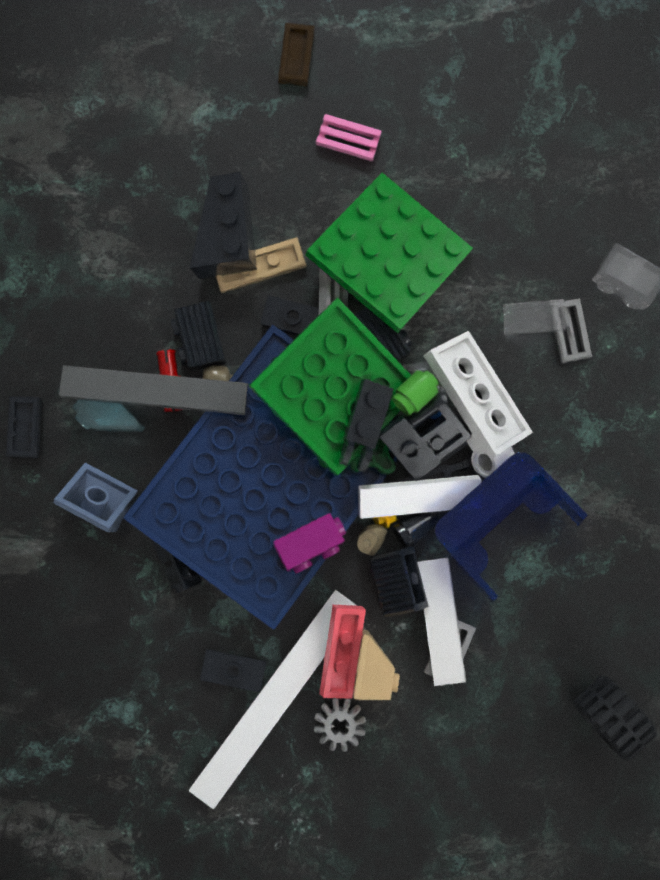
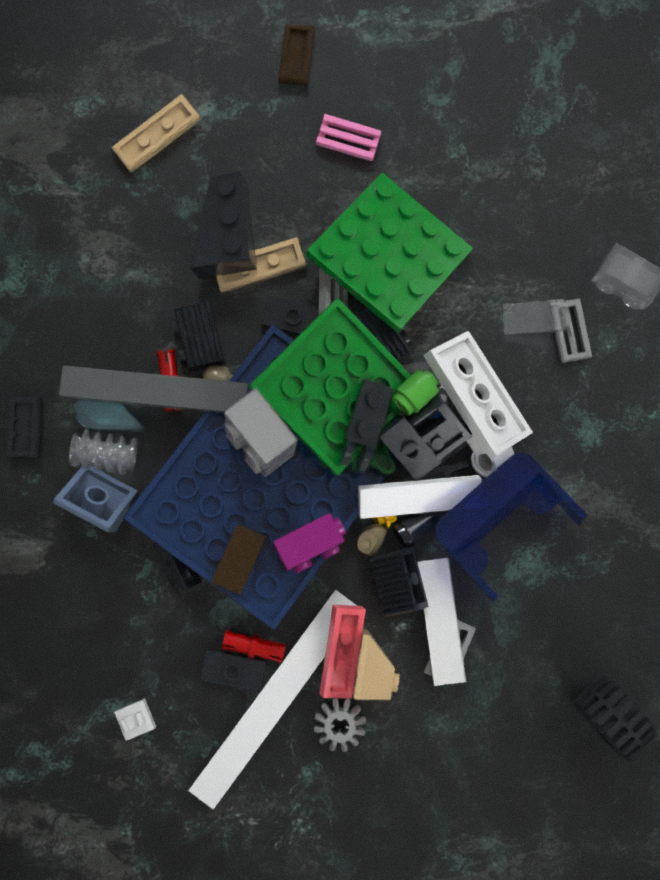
none -> clear piece [69,430,137,475]
none -> tan tile [111,94,201,173]
none -> white tile [114,698,156,741]
none -> dark brown tile [211,524,266,595]
none -> red pin [221,629,286,663]
none -> light grey brick [224,389,297,477]

